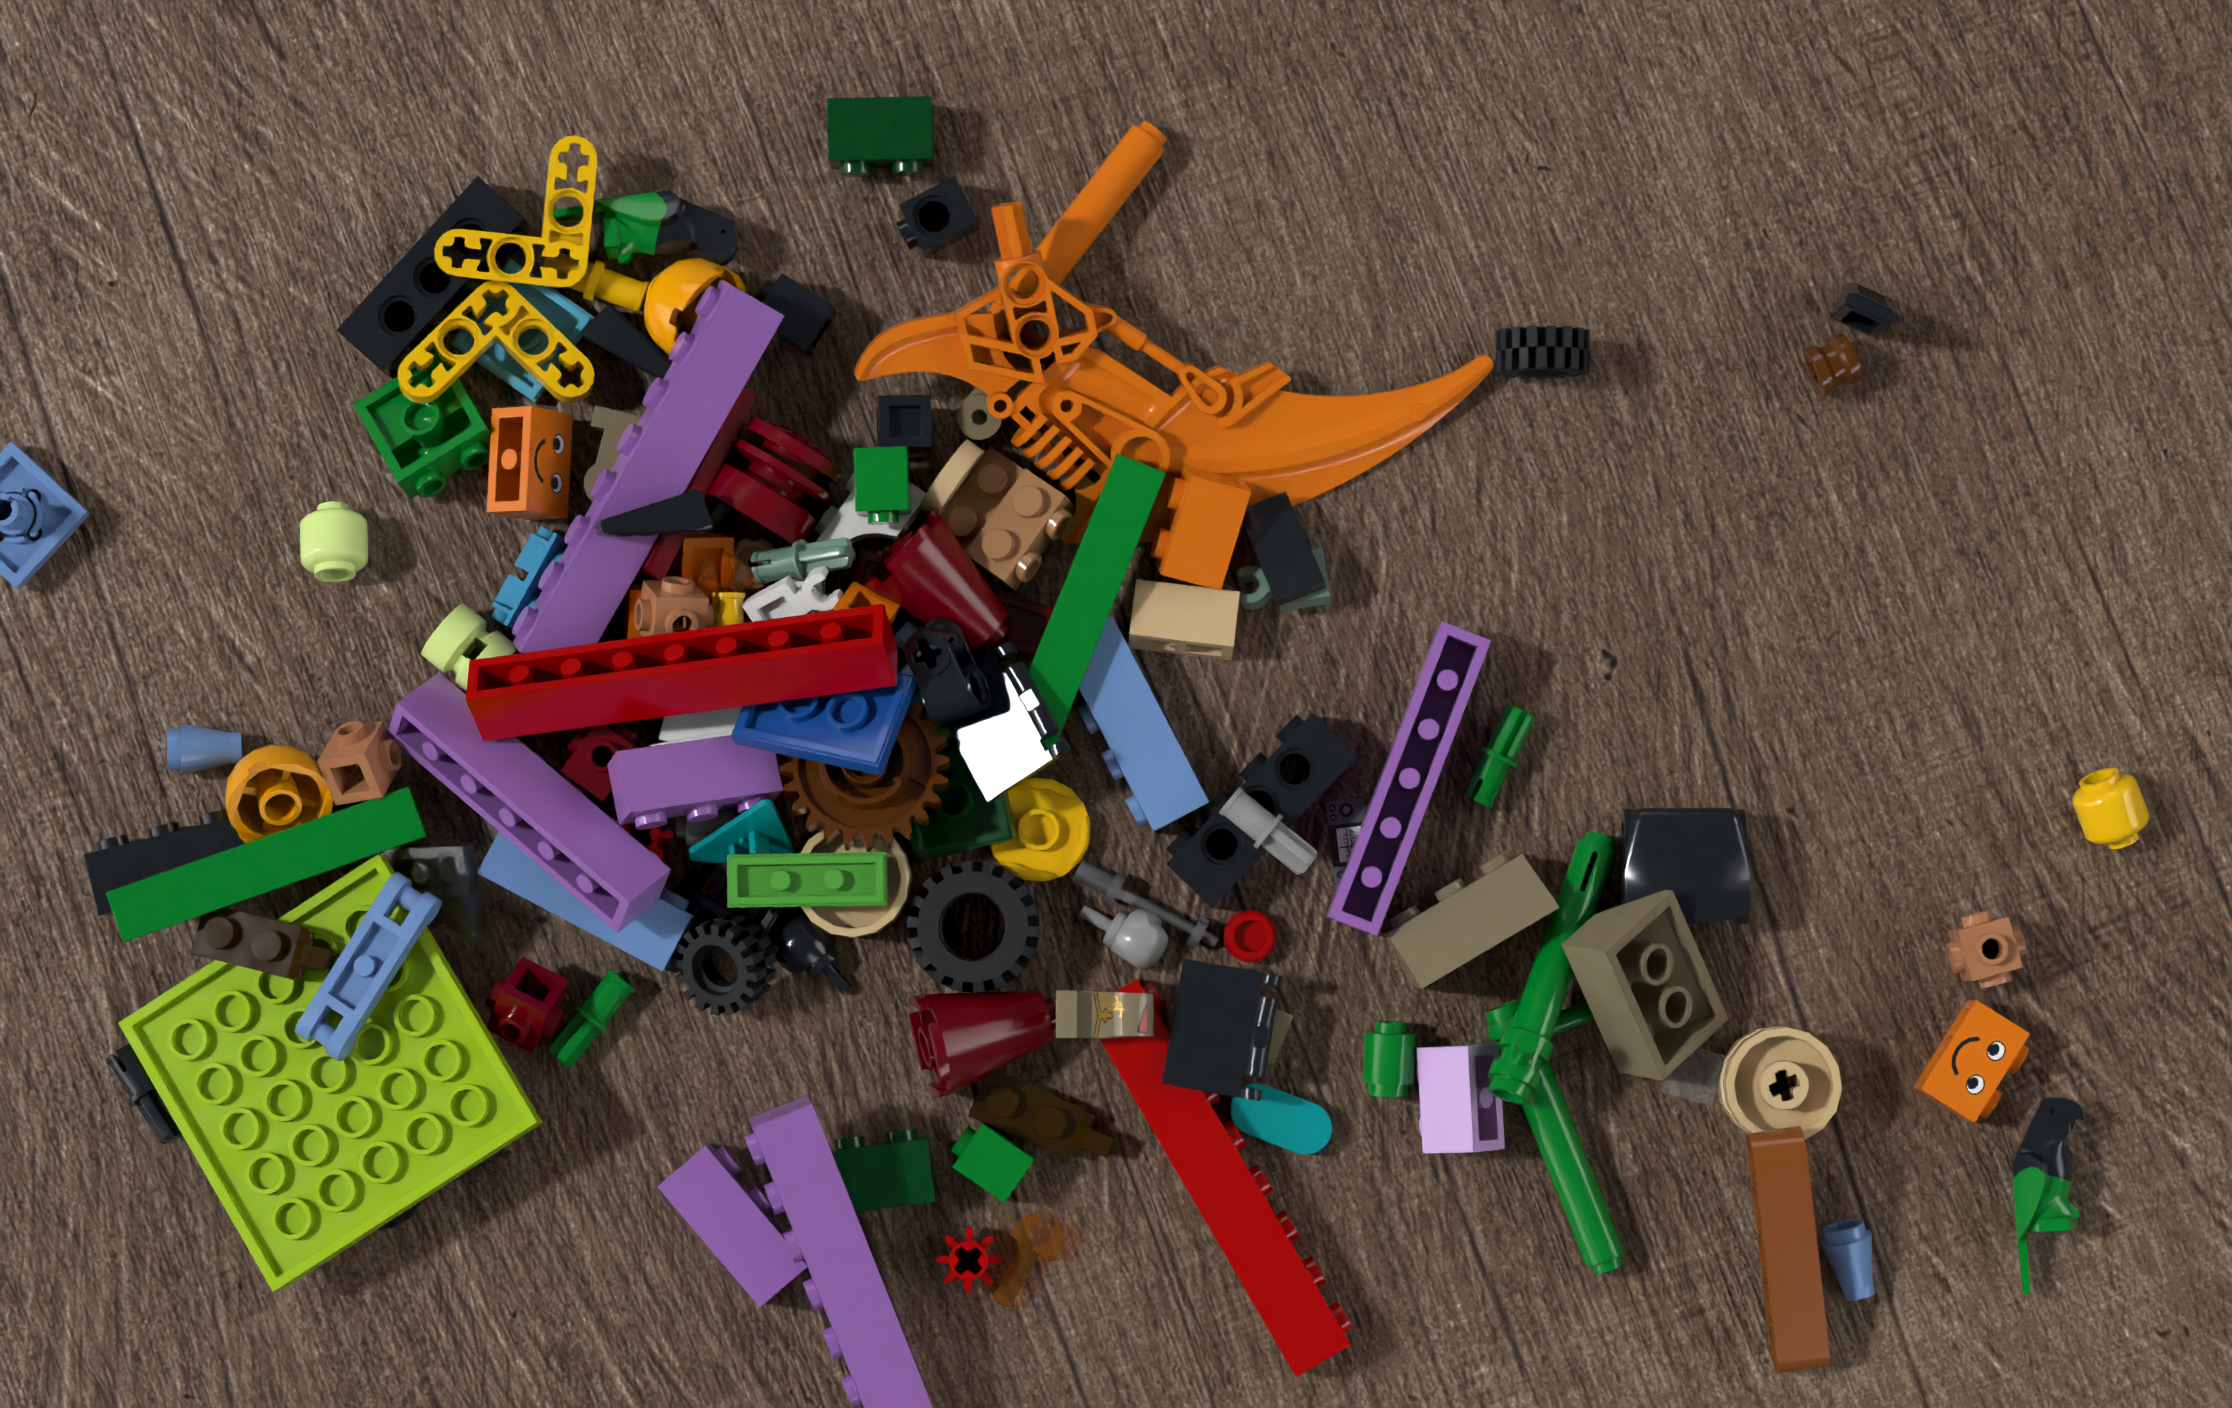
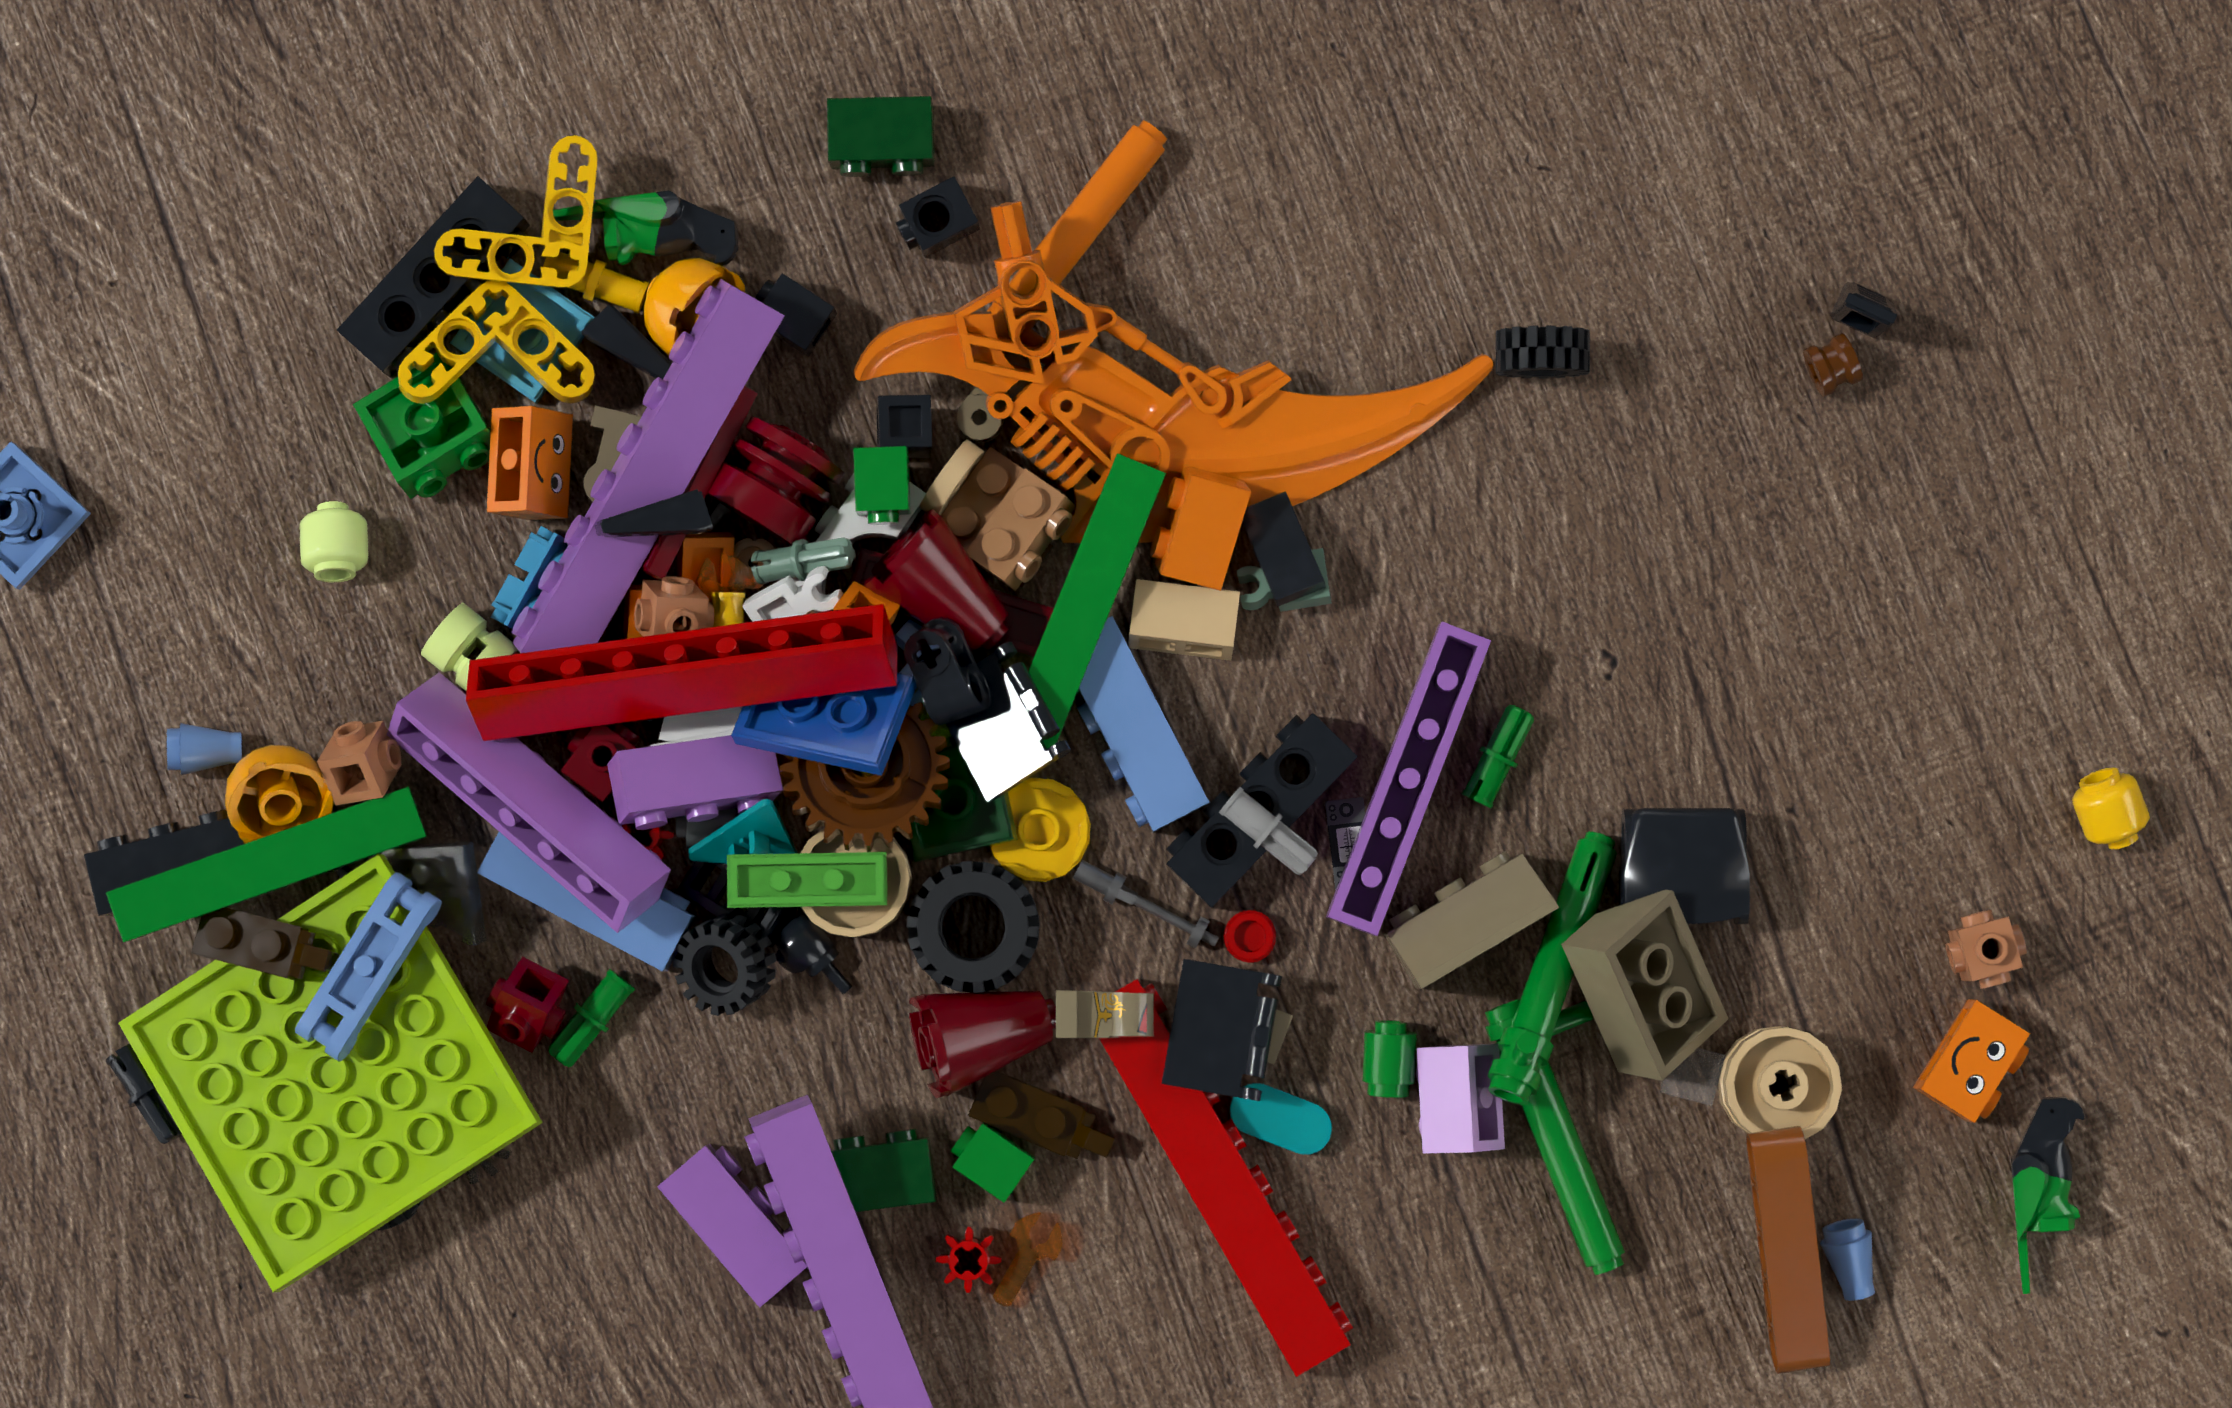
light grey piece [1079,905,1169,970] -> none

